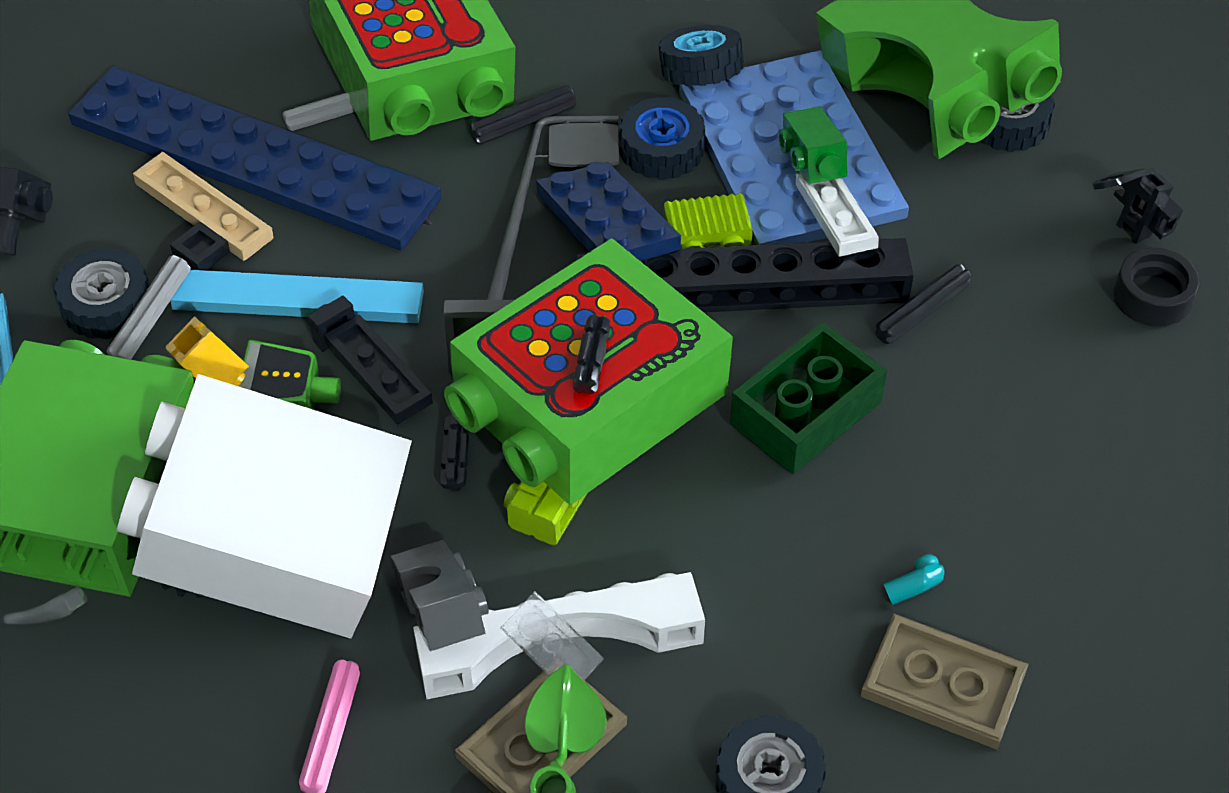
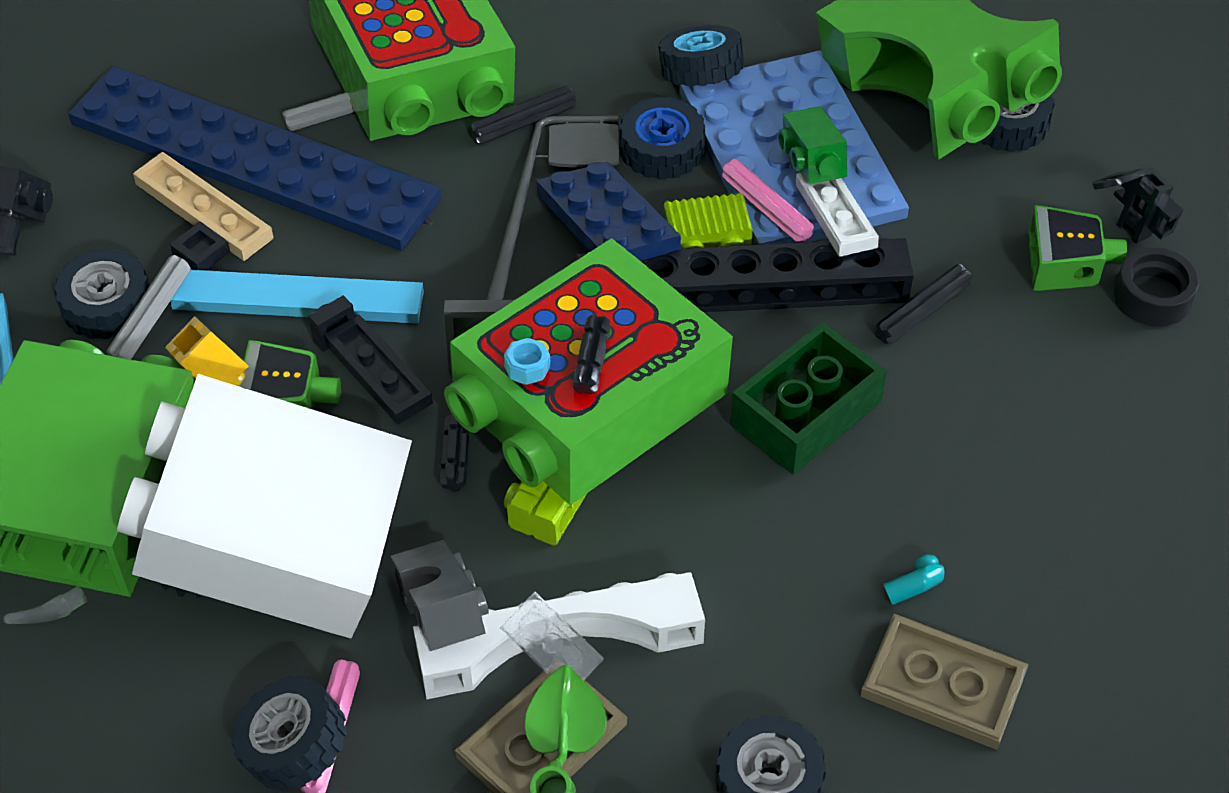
none -> black wheel [231,676,347,791]
none -> medium azure tile [504,338,550,385]
none -> bright pink axle [722,159,814,243]
none -> torso [1028,205,1127,291]

